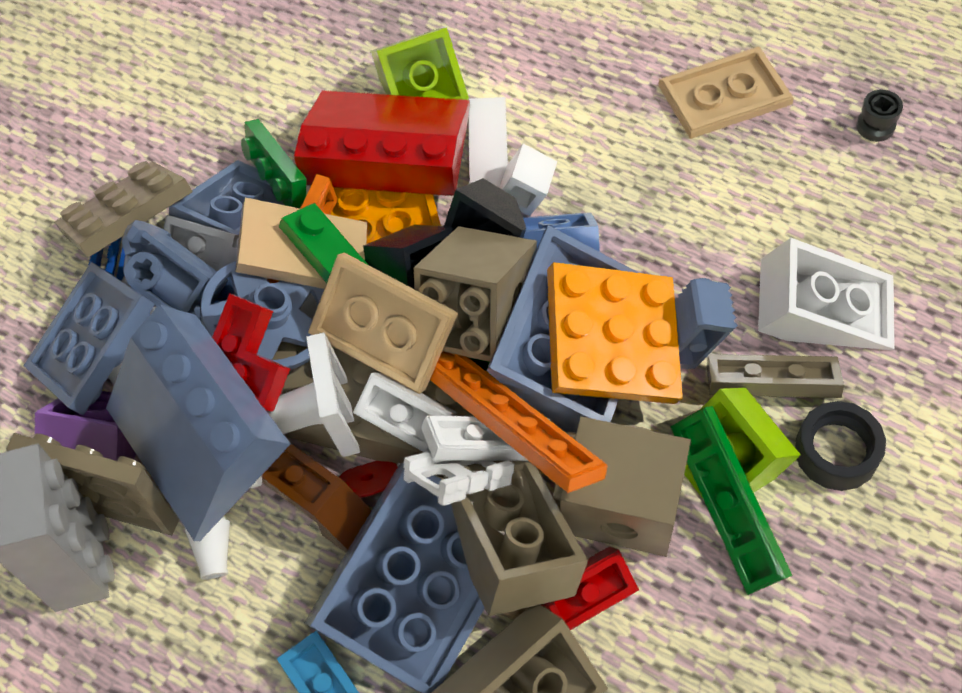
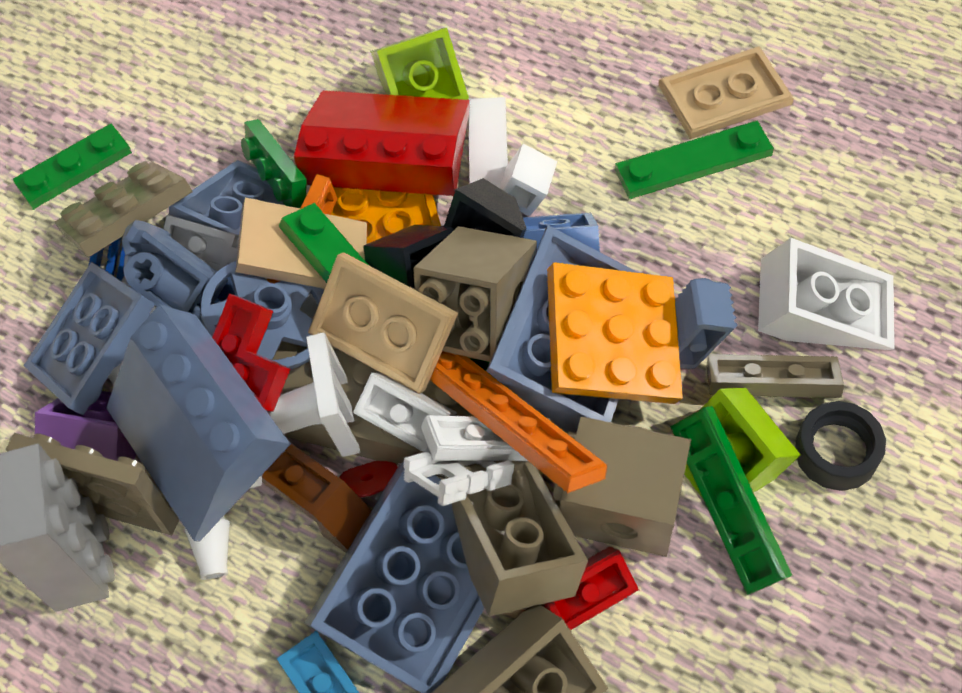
pearl dark grey wheel [856,89,903,142] -> none
none -> green plate [12,123,132,210]
none -> green plate [615,120,774,200]

